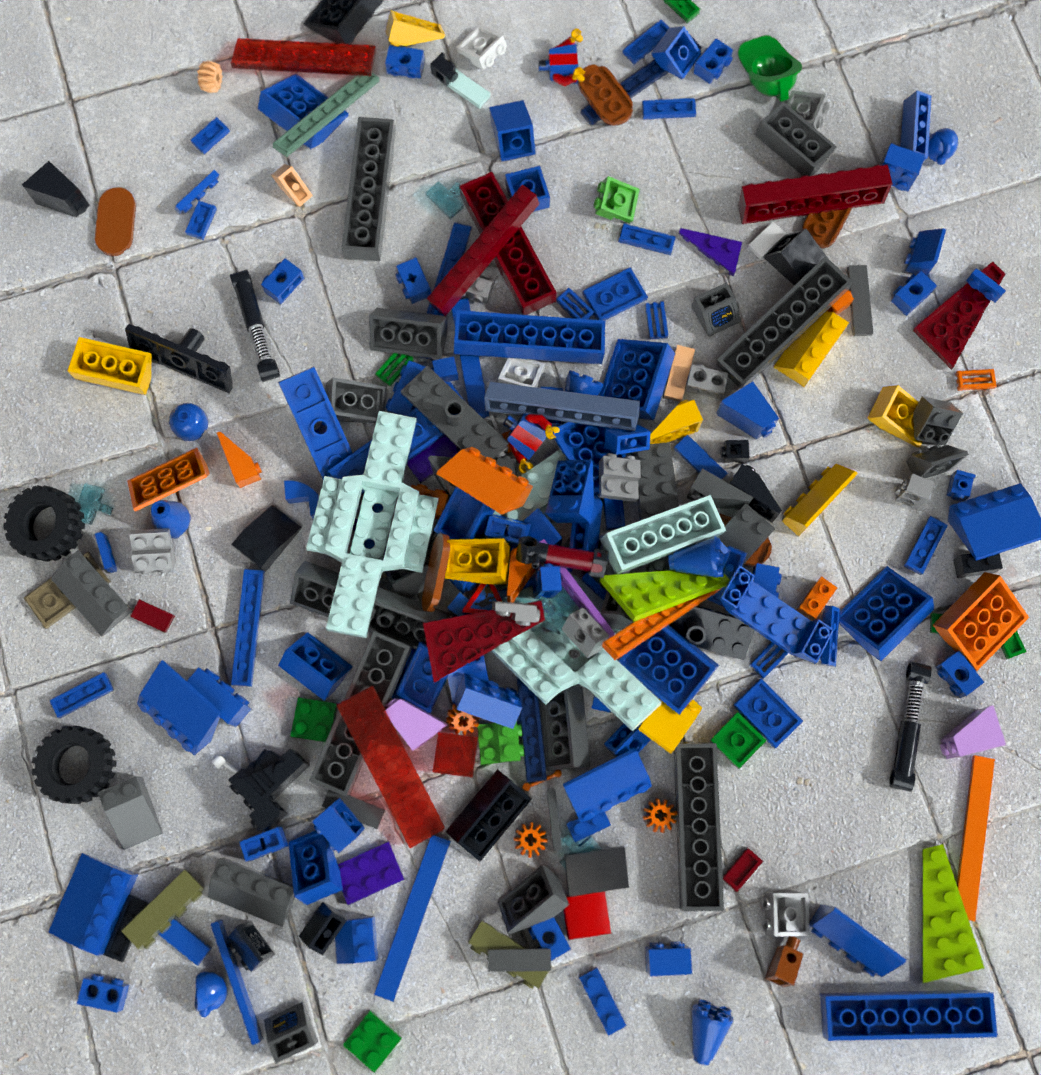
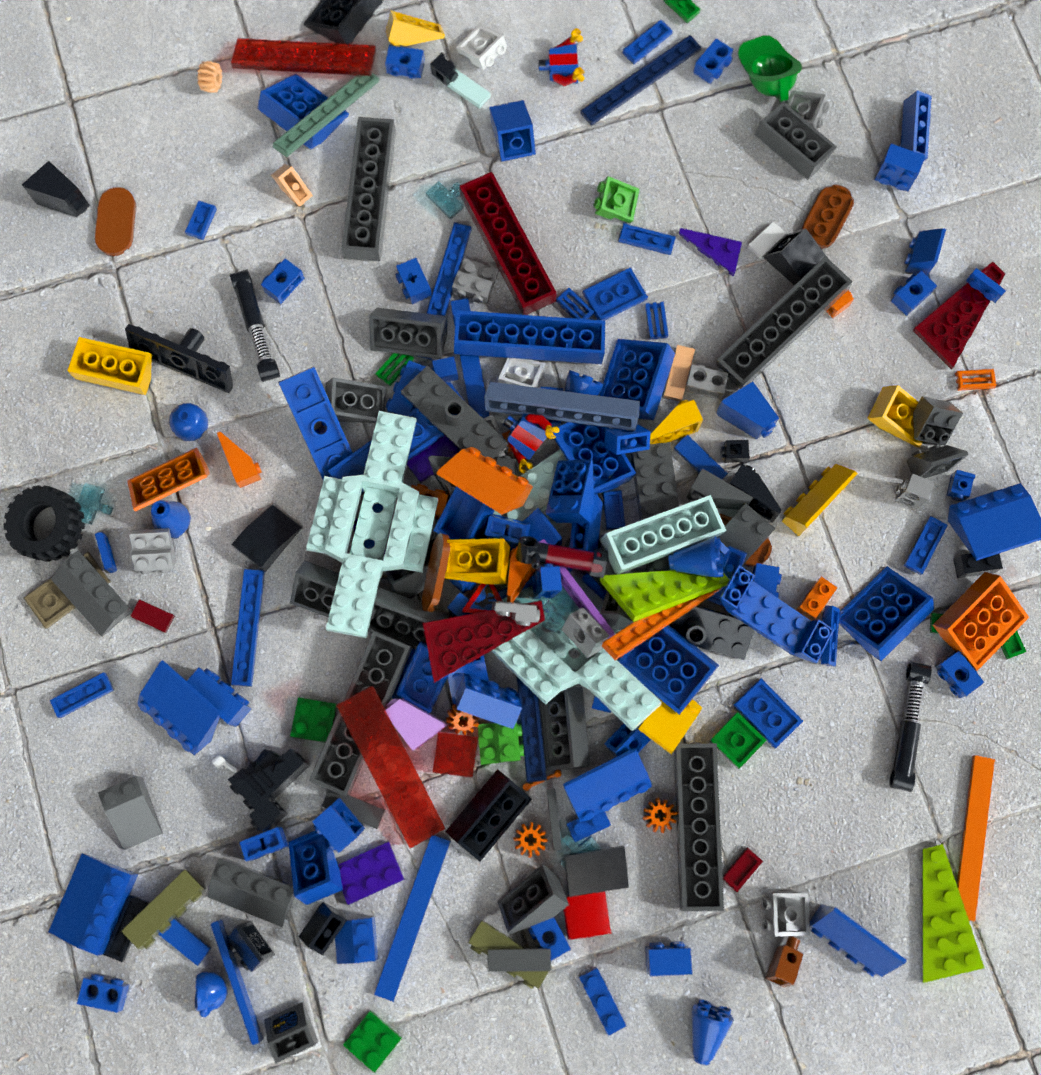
black tyre [31,725,116,804] -> none
blue plate [175,169,219,214] -> none
blue plate [191,117,230,155] -> none
blue slope [278,632,353,701] -> none
blue brick [284,481,319,519] -> none
dark red brick [427,184,539,316] -> none
blue brick [505,166,550,212] -> none
dark orange tile [578,64,633,125] -> none
light grey plate [599,453,641,502] -> none
blue tile [642,98,696,120] -> none
blue slope [651,26,702,79] -> none
dark grey slope [691,282,741,337] -> none
dark red brick [738,165,892,225] -> none
blue tile [749,642,788,679] -> none
yellow slope [774,311,849,387] -> none
blue brick [820,990,998,1041] -> none
dark grey tile [847,265,873,336] -> none
blue piece [928,128,958,165] -> none
lavender slope [940,705,1006,759] -> none

